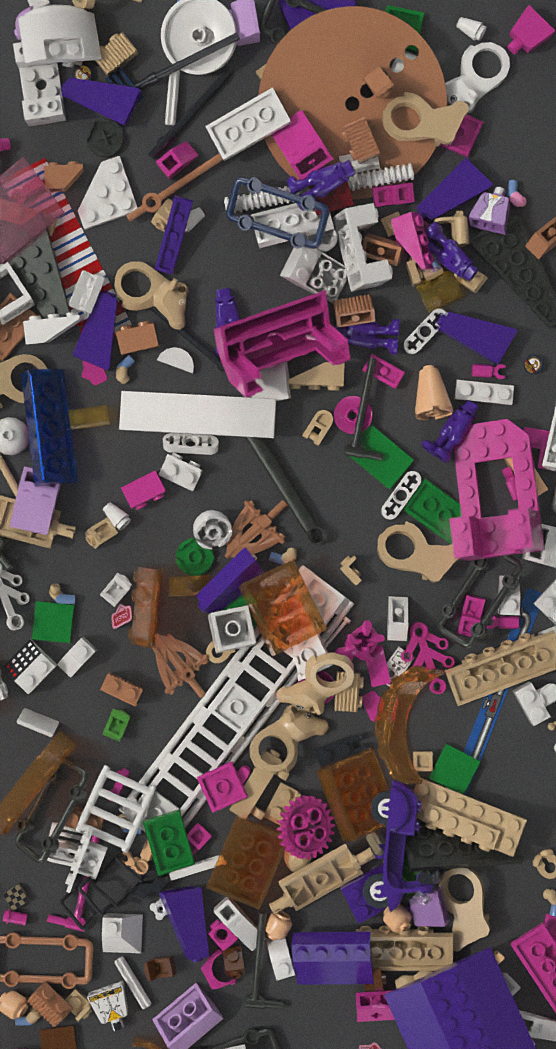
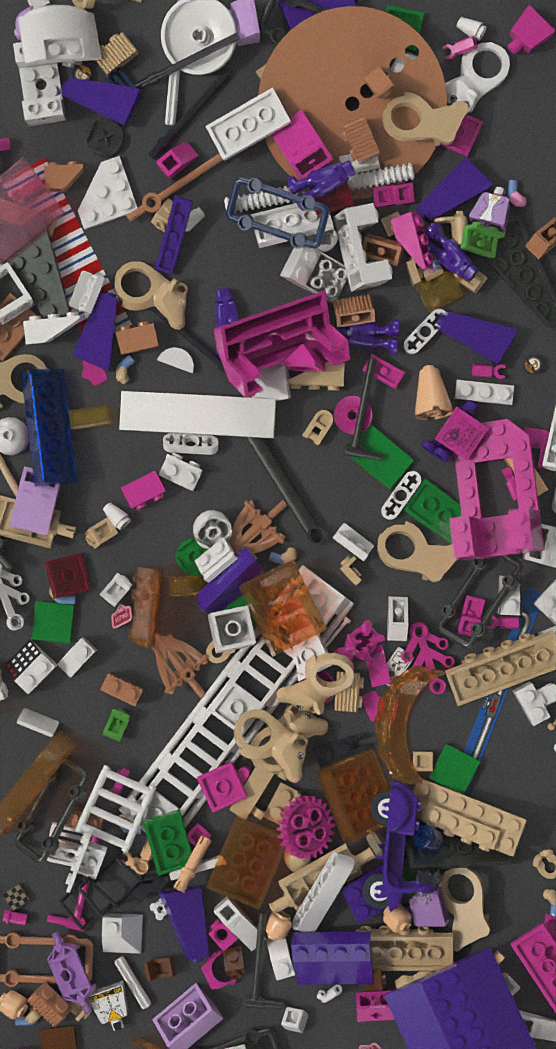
none -> dark red plate [44,553,91,599]
none -> medium lavender plate [47,931,96,1014]
none -> light nougat pin [173,835,212,893]
none -> white plate [195,537,238,583]
none -> tan animal [234,709,308,783]
none -> white slope [281,1006,308,1033]
none -> dark pink slope [283,344,326,372]
none -> white beam [292,852,354,932]
none -> white arm [317,985,342,1003]
none -> white bracket [332,523,374,561]
none -> clear blue head [414,826,443,853]
none -> dark pink tile [435,407,489,460]
none -> dark pink bar [442,36,478,60]
none -> bright green bracket [460,222,505,258]

